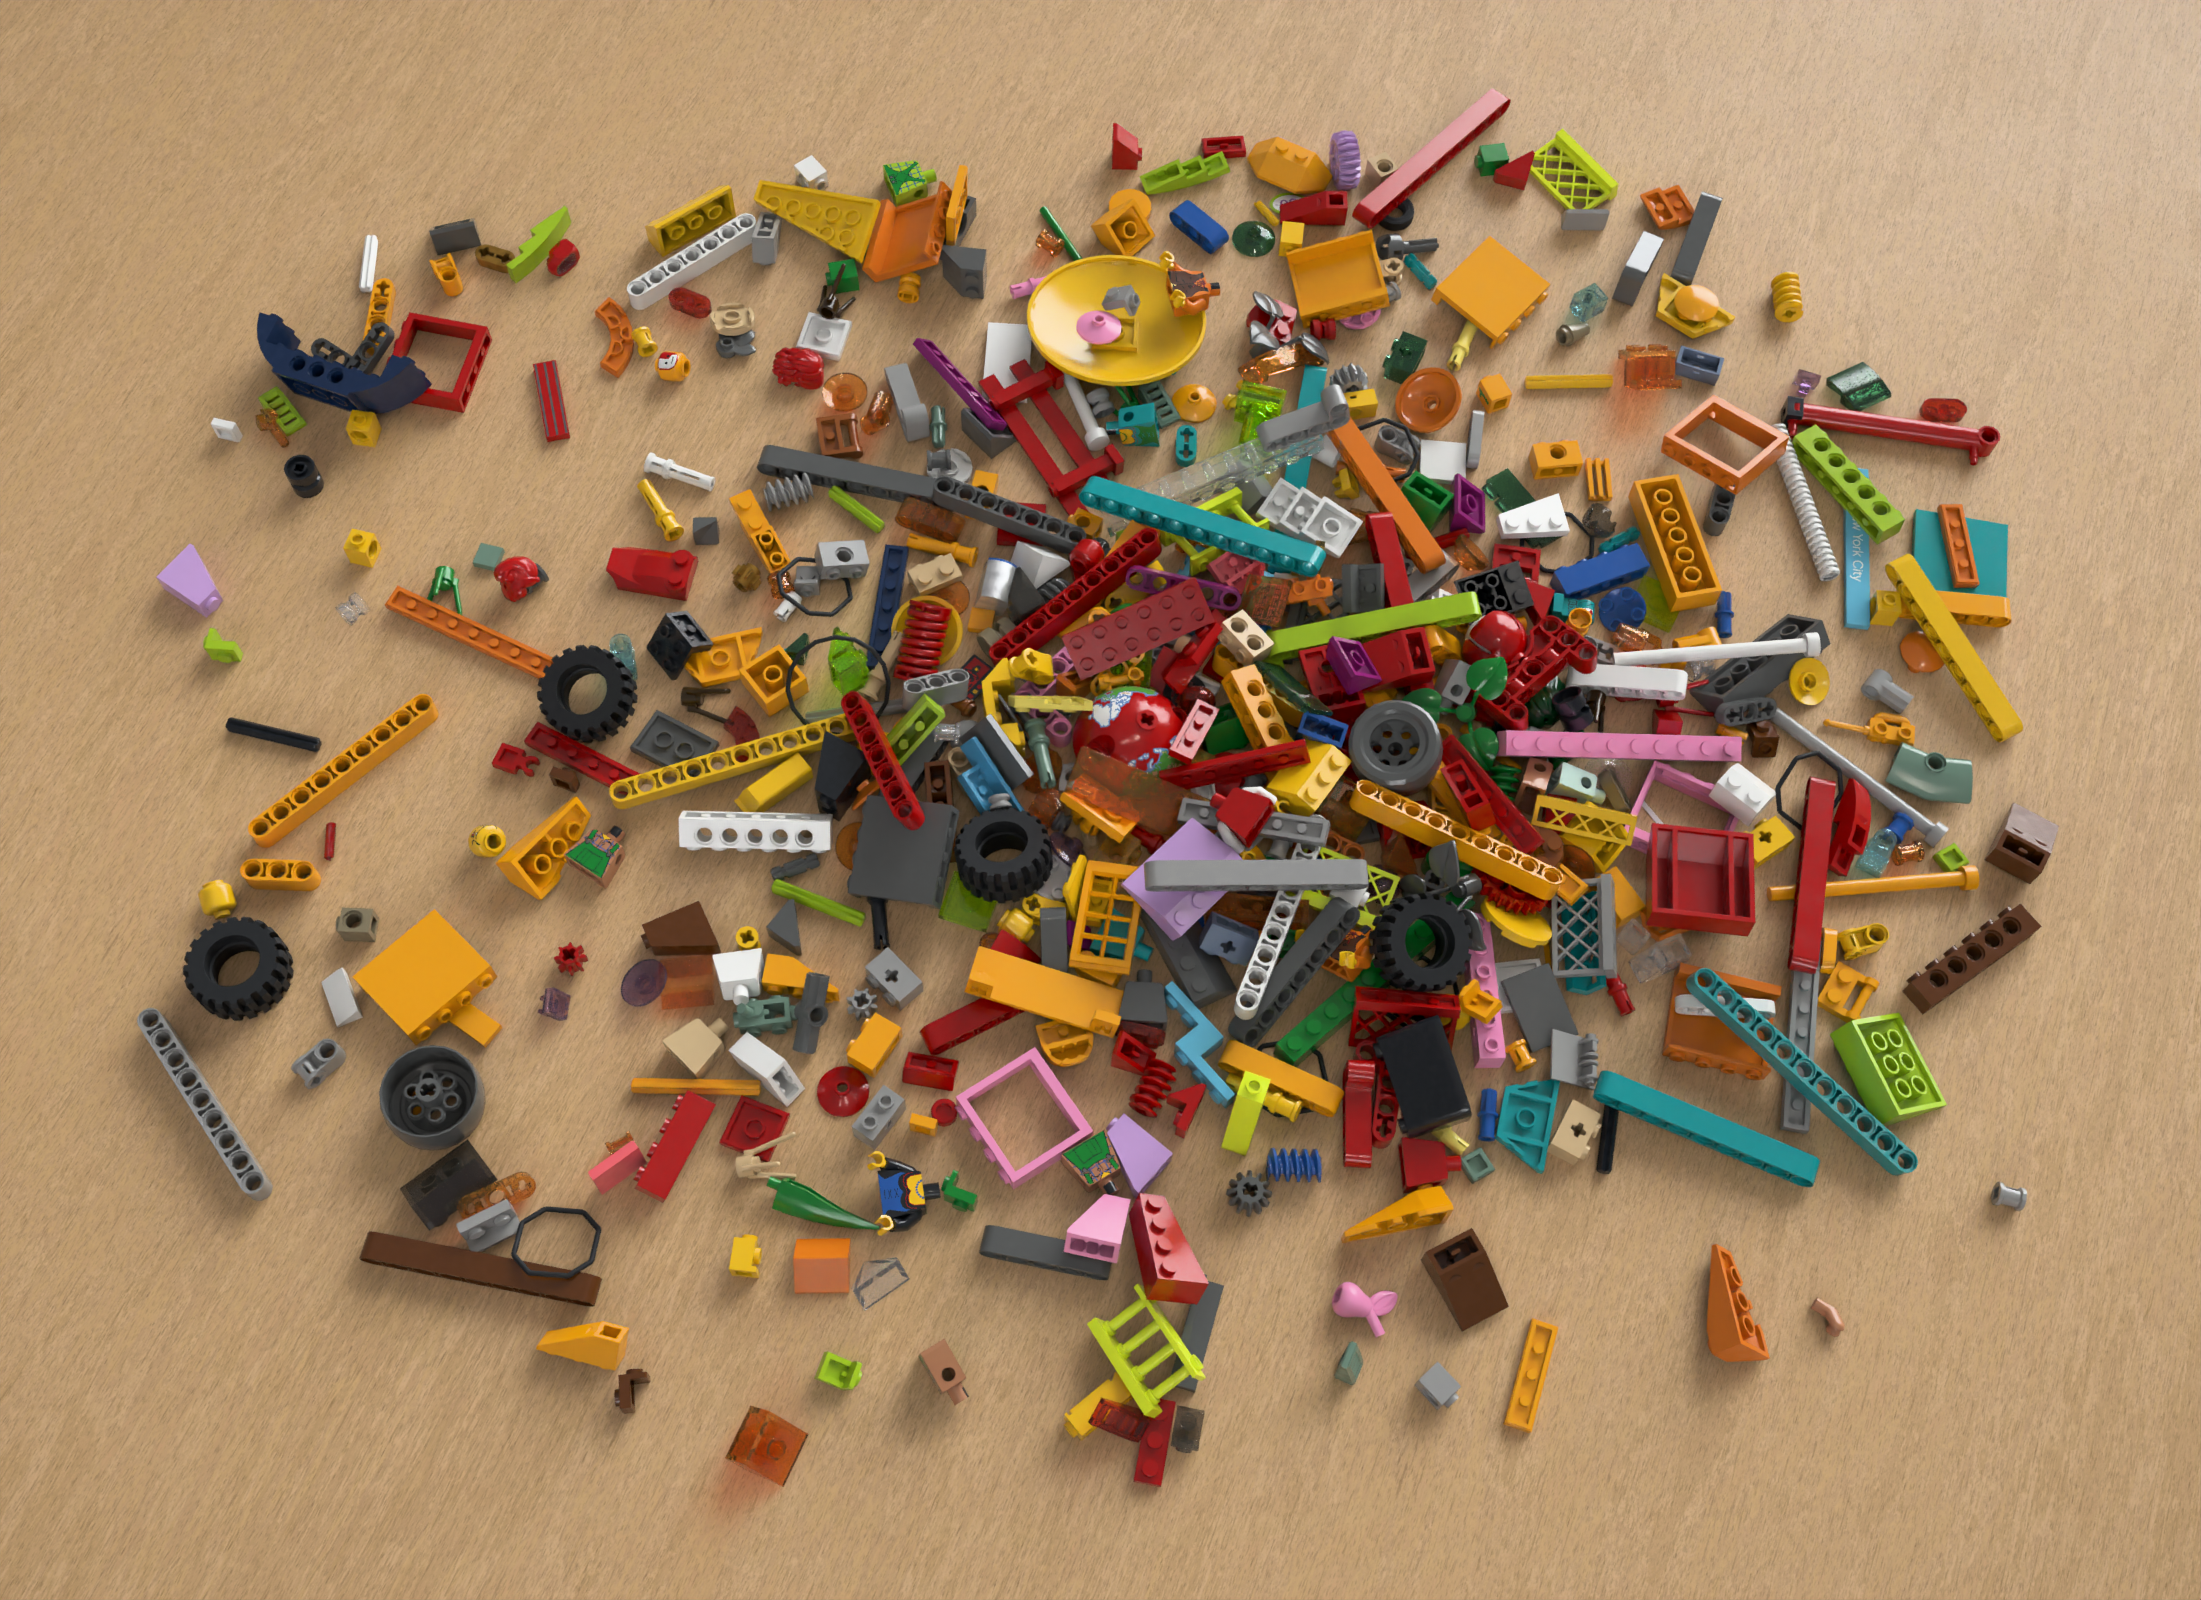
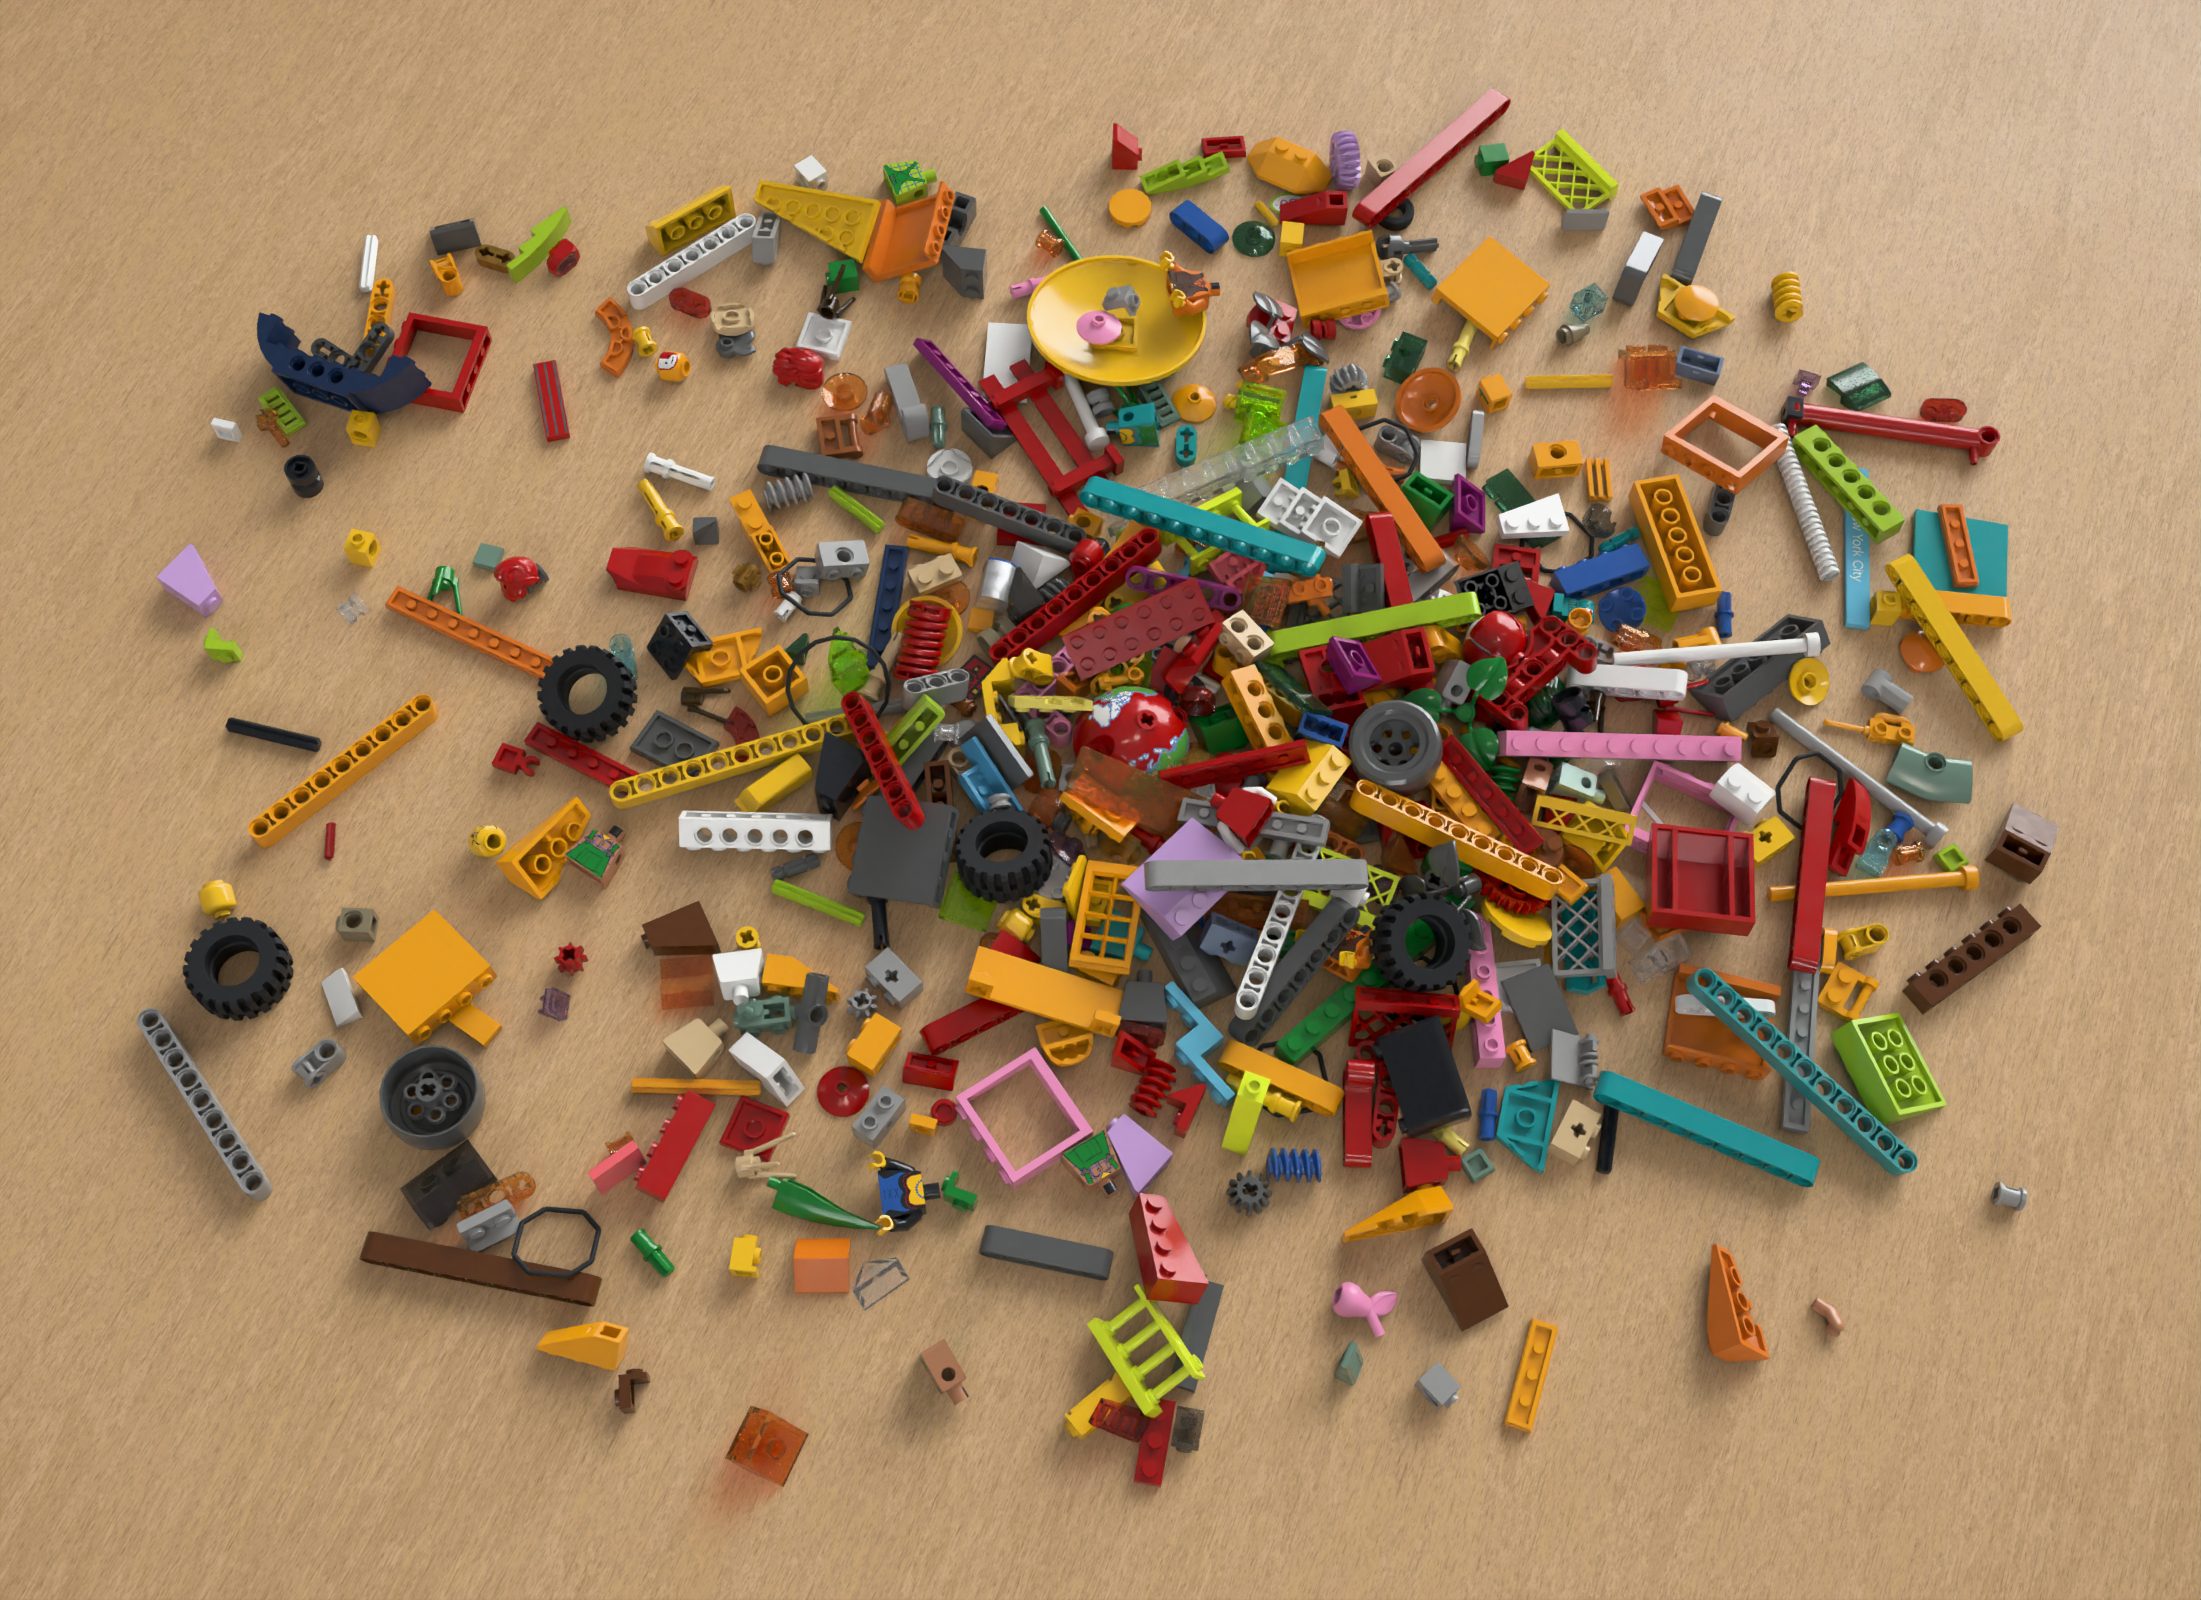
light orange beam [240,859,321,891] -> none
reddish brown plate [549,766,580,793] -> none
dish [621,959,667,1007] -> none
dark grey slope [766,899,802,956] -> none
lime bracket [814,1351,862,1391] -> none
dark grey bush [927,449,951,471] -> none
light orange tile [946,165,968,246] -> none
bright pink slope [1064,1194,1131,1263] -> none
light orange slope [1091,199,1156,257] -> none
plate [1168,699,1220,765] -> none
light grey beam [1256,384,1350,452] -> none
red slope [1440,759,1497,832] -> none
dark grey beam [1715,696,1777,726] -> none
none -> green axle [630,1228,675,1278]

